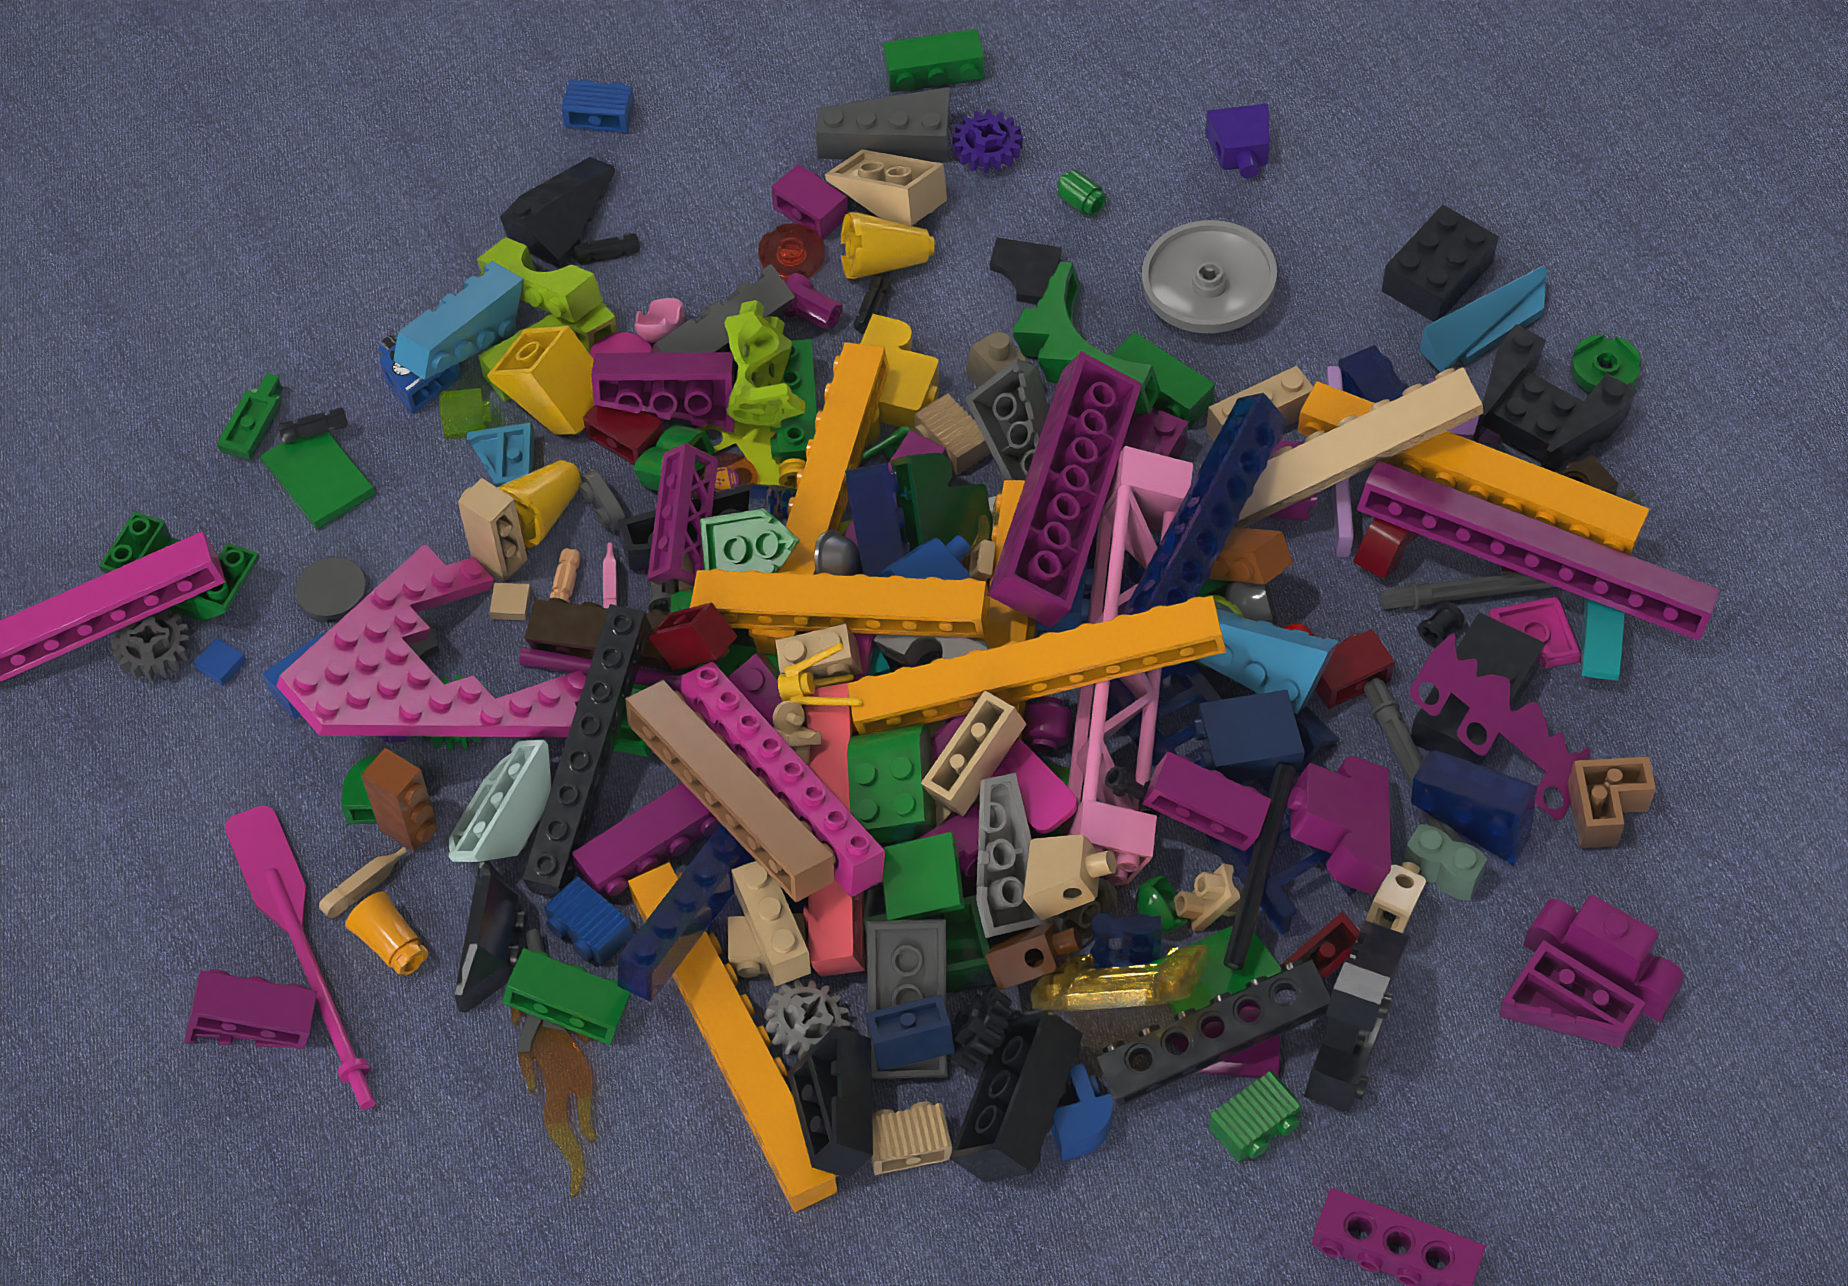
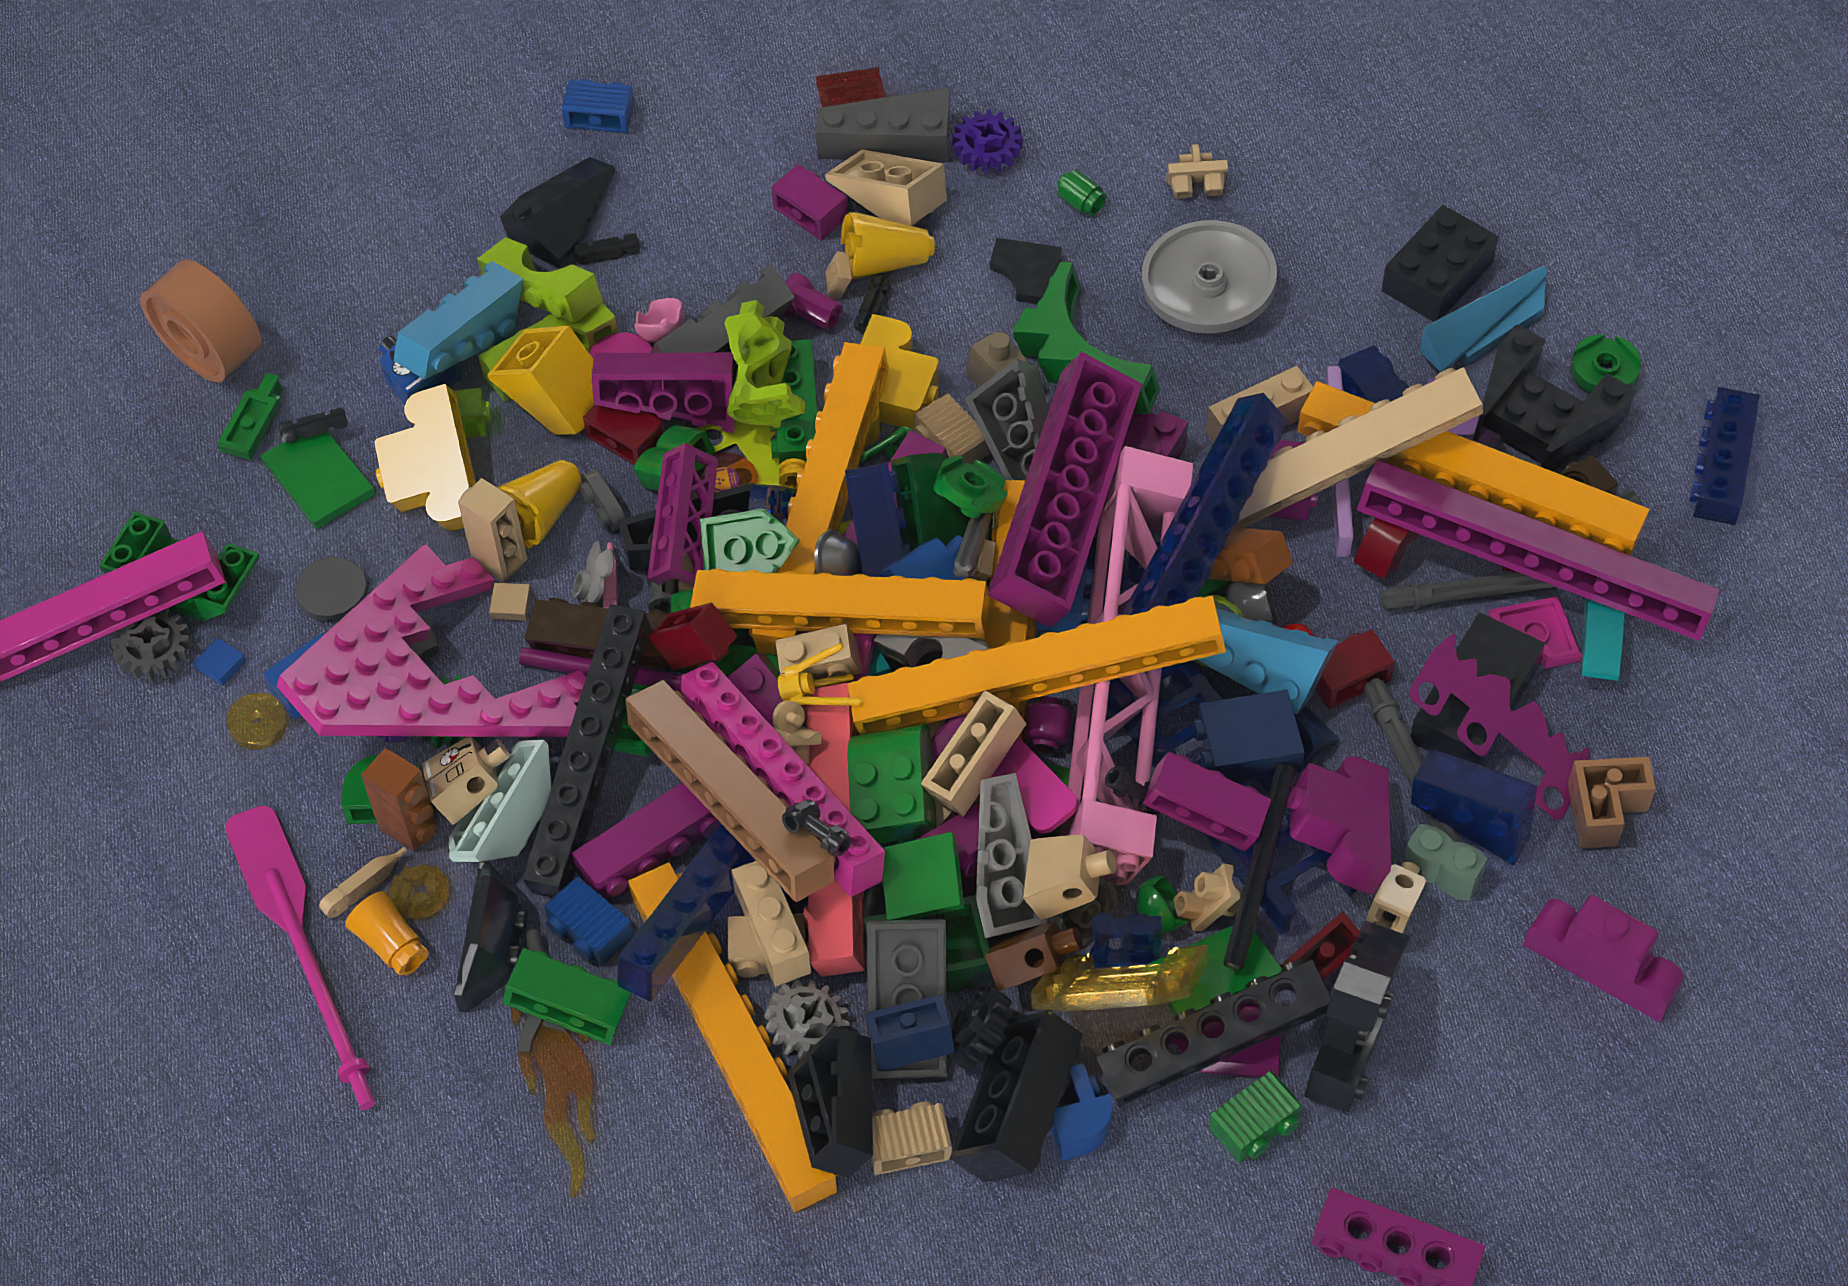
magenta wedge [184,969,317,1049] -> none
dark azure wing [467,423,535,487] -> none
light nougat axle [550,548,581,603] -> none
clear red tile [758,223,824,281] -> none
green brick [883,29,984,92] -> none
green brick [1110,332,1215,430] -> none
dark purple torso [1205,103,1270,178] -> none
black bush [1417,601,1465,648] -> none
magenta wedge [1499,940,1646,1048] -> none
none -> nougat piece [140,259,262,383]
none -> clear yellow piece [226,693,288,750]
none -> brick [375,384,476,531]
none -> clear yellow gear [388,861,450,919]
none -> tan torso [422,737,510,825]
none -> light grey plate [573,541,614,603]
none -> black bar [782,799,852,856]
none -> clear red plate [816,67,885,108]
none -> tan tile [825,251,851,300]
none -> green plate [933,456,1008,518]
none -> dark grey axle [953,512,994,579]
none -> tan hips [1166,144,1228,199]
none -> clear blue brick [1689,387,1760,525]

